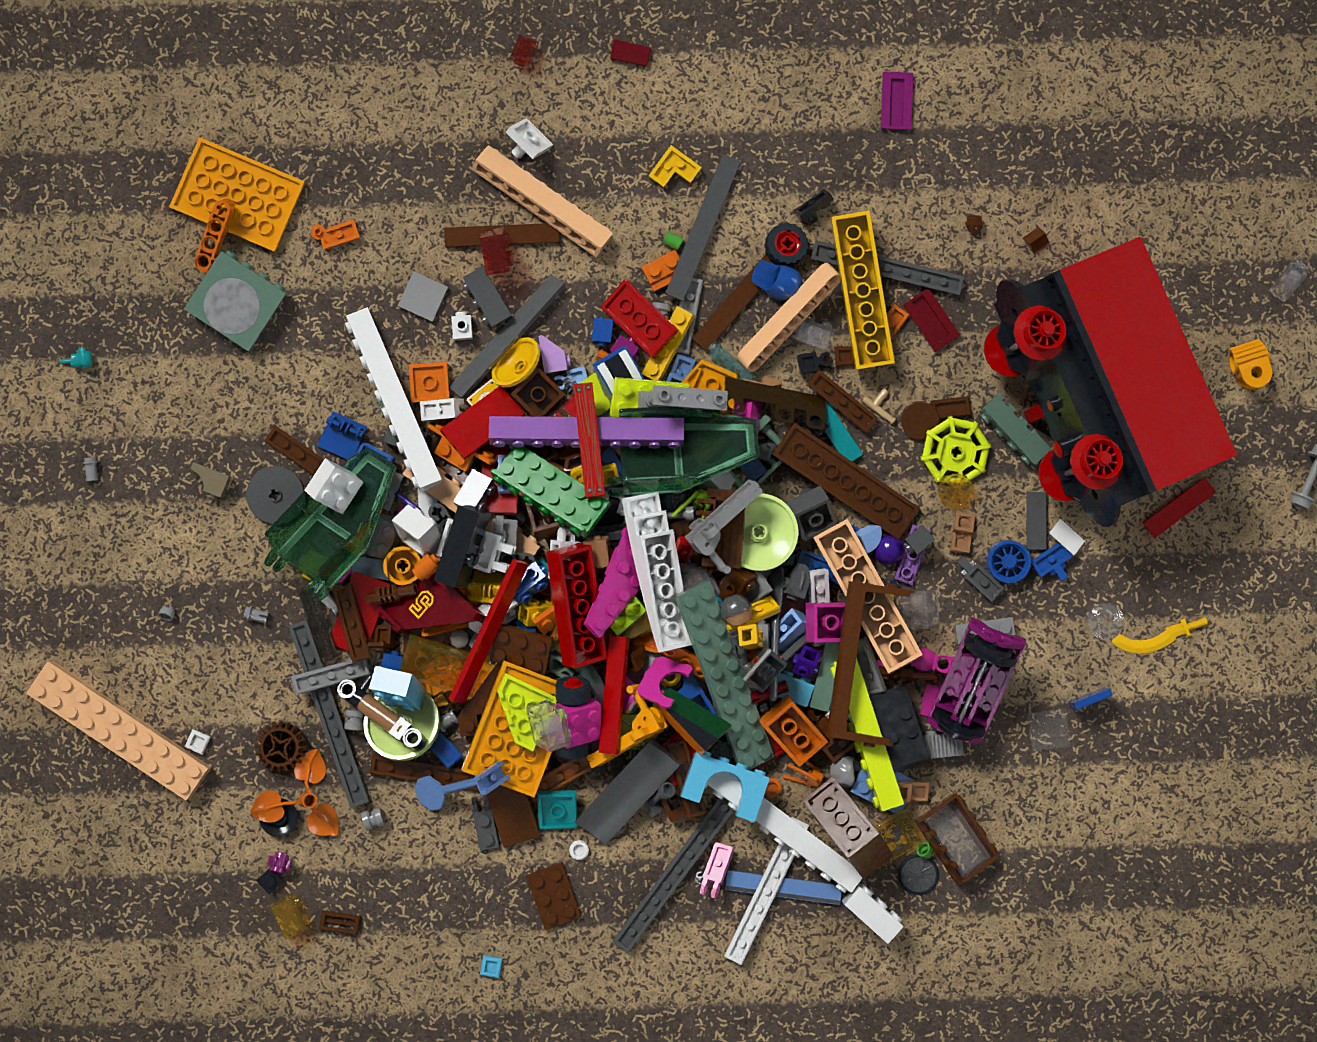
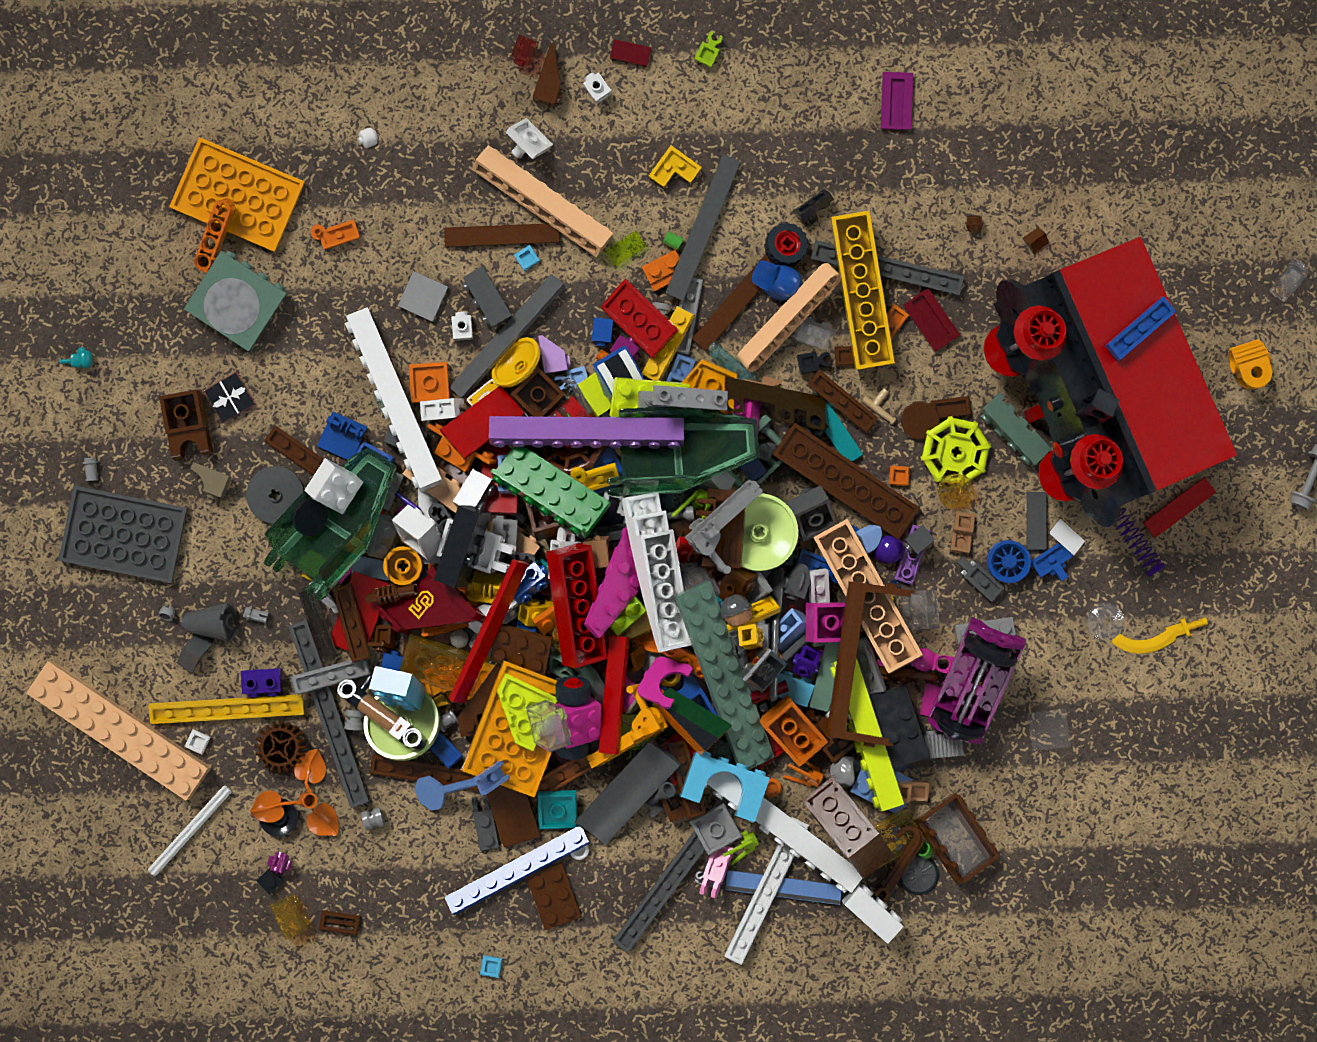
orange brick [412,553,440,581] -> none
clear red brick [480,227,514,276] -> none
red tile [573,382,605,499] -> none
blue tile [1069,687,1113,710] -> none
none -> dark grey plate [58,486,188,583]
none -> yellow plate [148,694,305,724]
none -> white axle [148,785,232,876]
none -> reddish brown brick [159,389,213,461]
none -> dark grey slope [176,634,214,674]
none -> dark grey cone [181,602,238,641]
none -> black tile [203,371,256,424]
none -> dark purple brick [241,668,283,697]
none -> black tile [291,497,328,536]
none -> white piece [357,128,378,148]
none -> plate [445,826,590,915]
none -> medium azure tile [514,245,540,272]
none -> reddish brown slope [532,43,563,108]
none -> white brick [583,72,612,105]
none -> clear neon green tile [604,230,647,267]
none -> light grey tile [690,803,742,856]
none -> lime plate [694,31,722,68]
none -> lime plant [722,830,759,865]
none -> reddish brown piece [876,825,924,901]
none -> orange tile [889,465,909,486]
none -> black brick [1075,388,1119,426]
none -> blue plate [1105,296,1176,361]
none -> dark purple piece [1115,508,1165,577]

